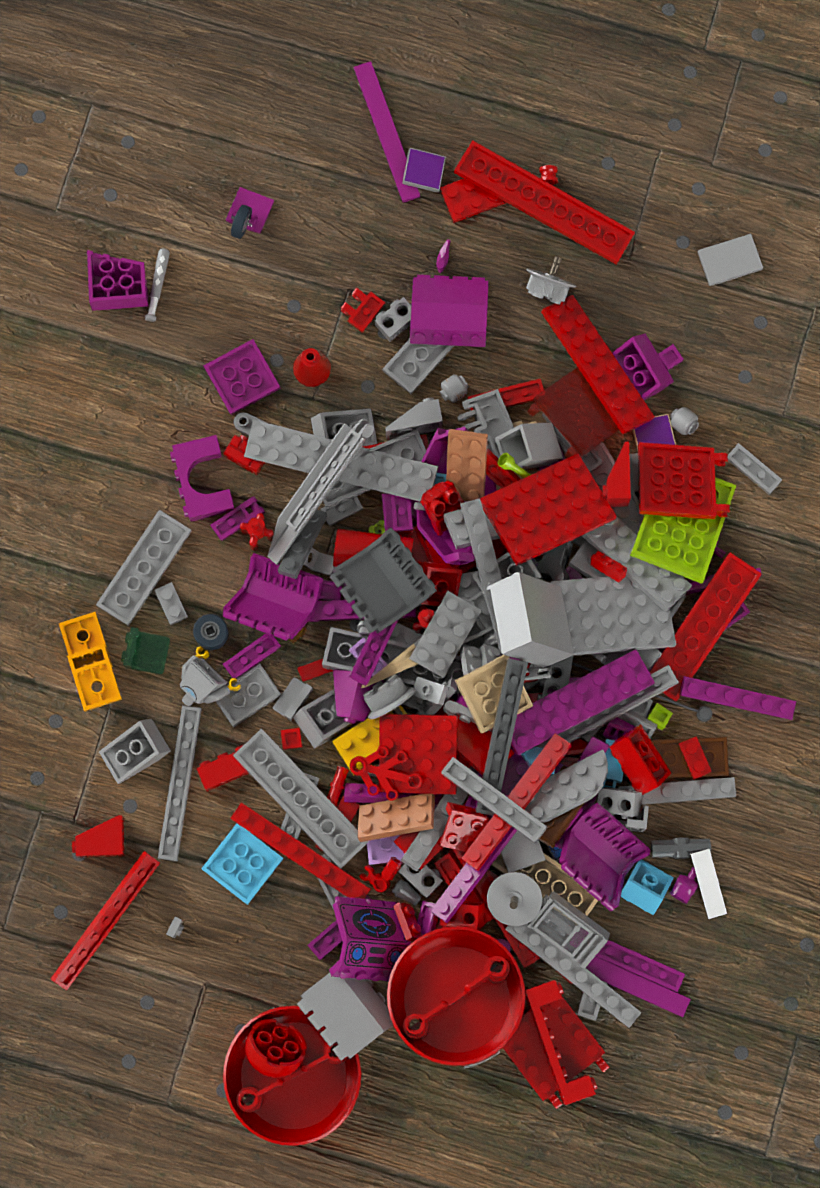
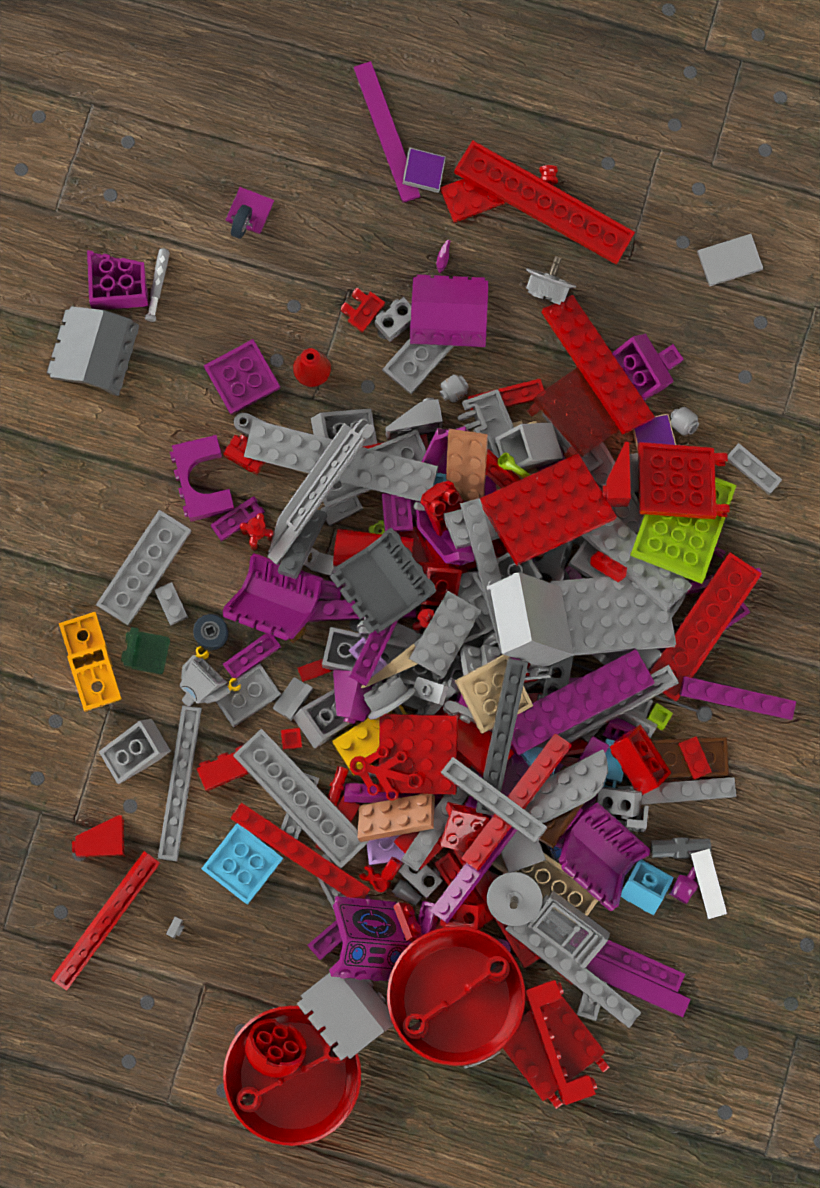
none -> dark grey hinge [46,306,139,396]

